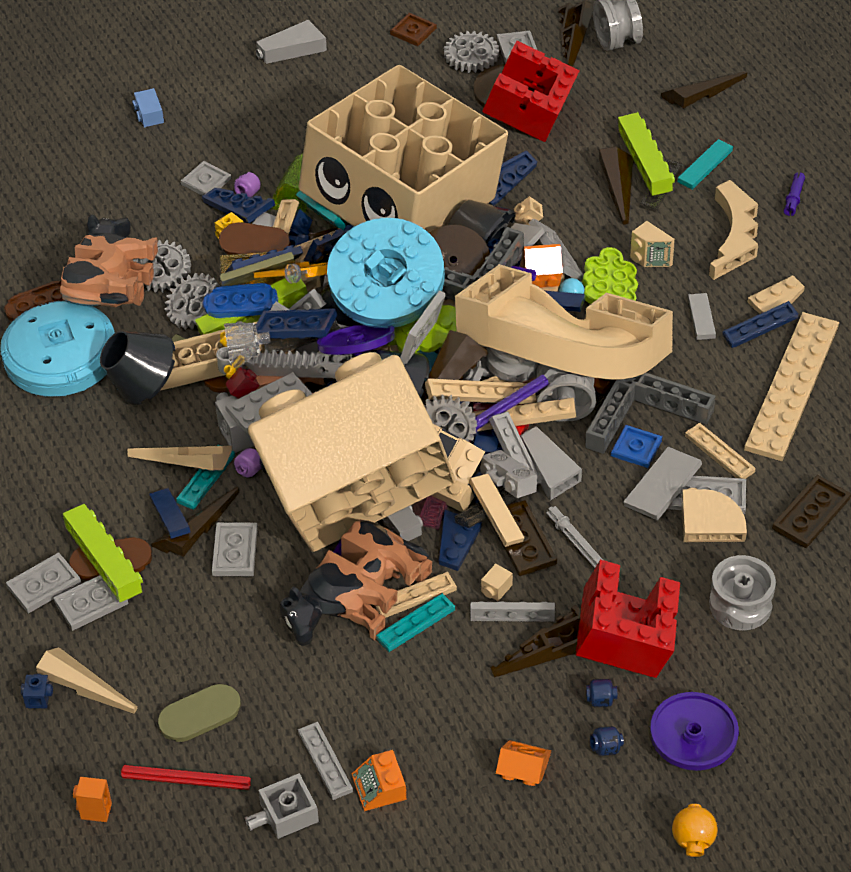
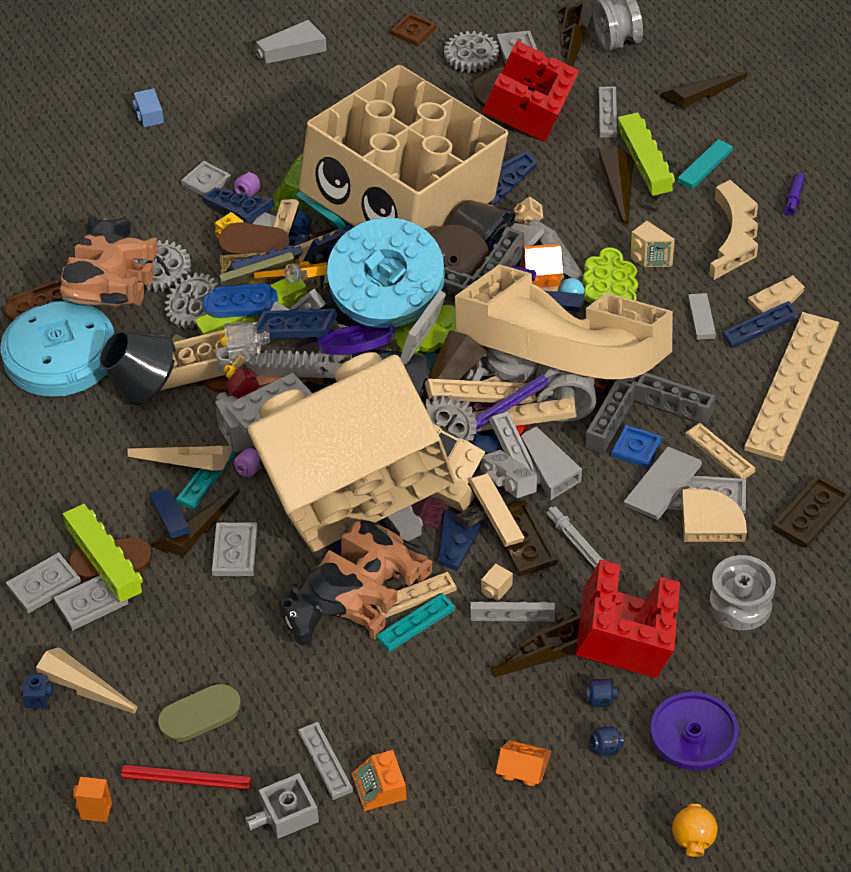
none -> light grey tile [598,87,617,138]

